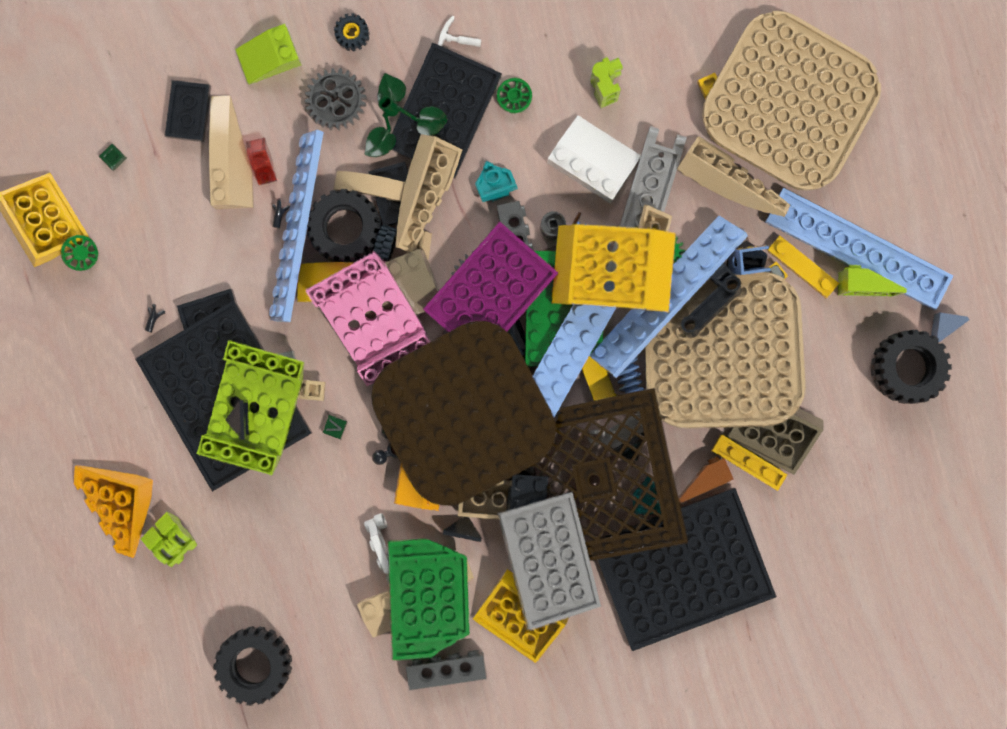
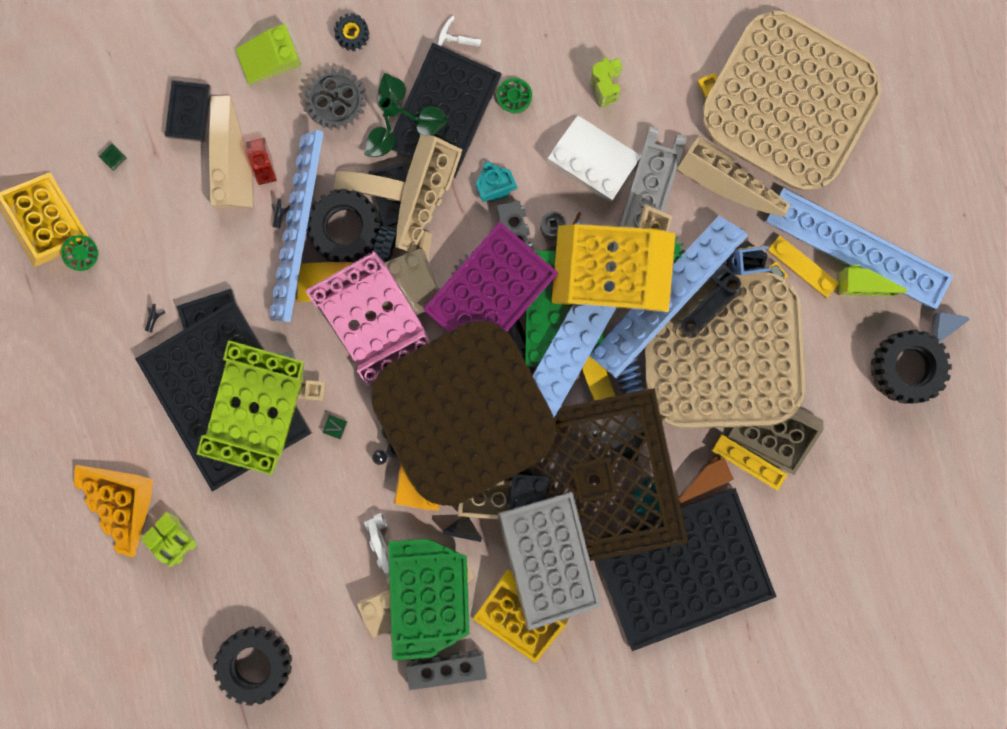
black slope [226,400,249,440] -> none

